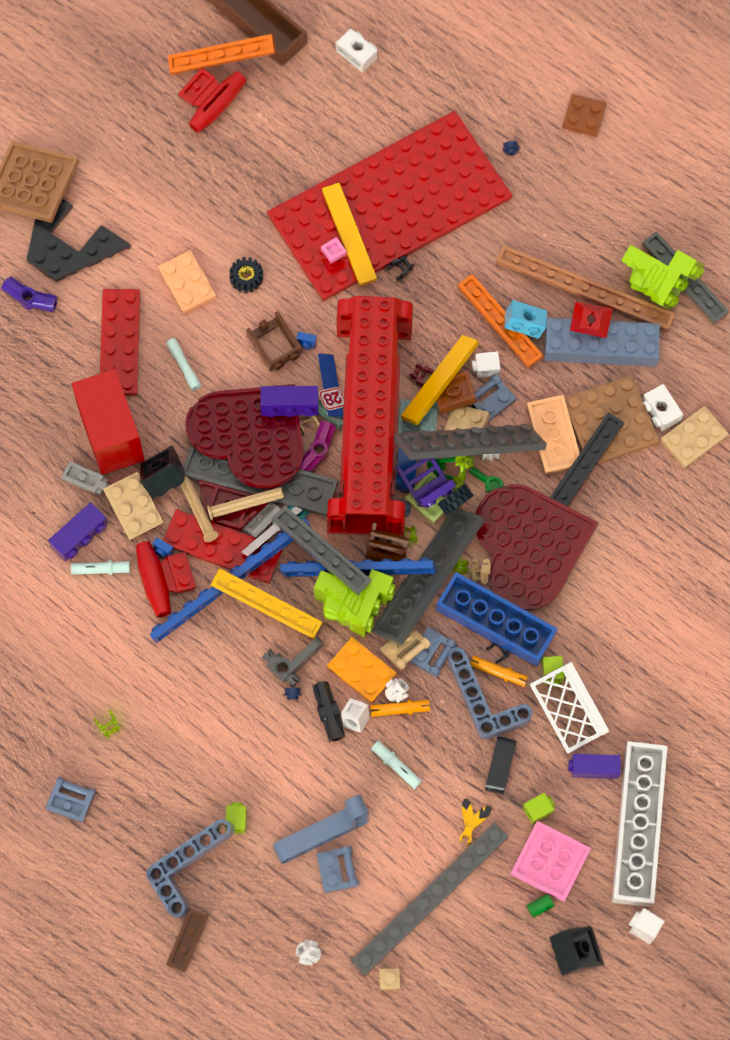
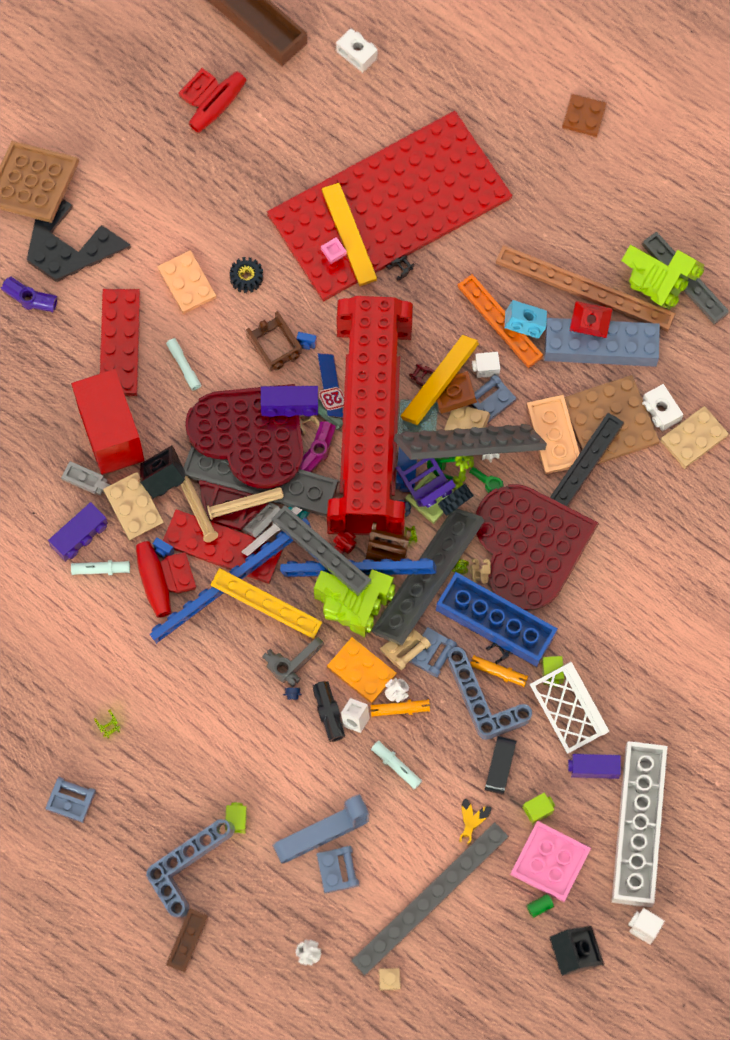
orange plate [168,34,276,75] -> none
dark blue plate [502,141,520,156] -> none
none -> red gear [333,531,357,554]

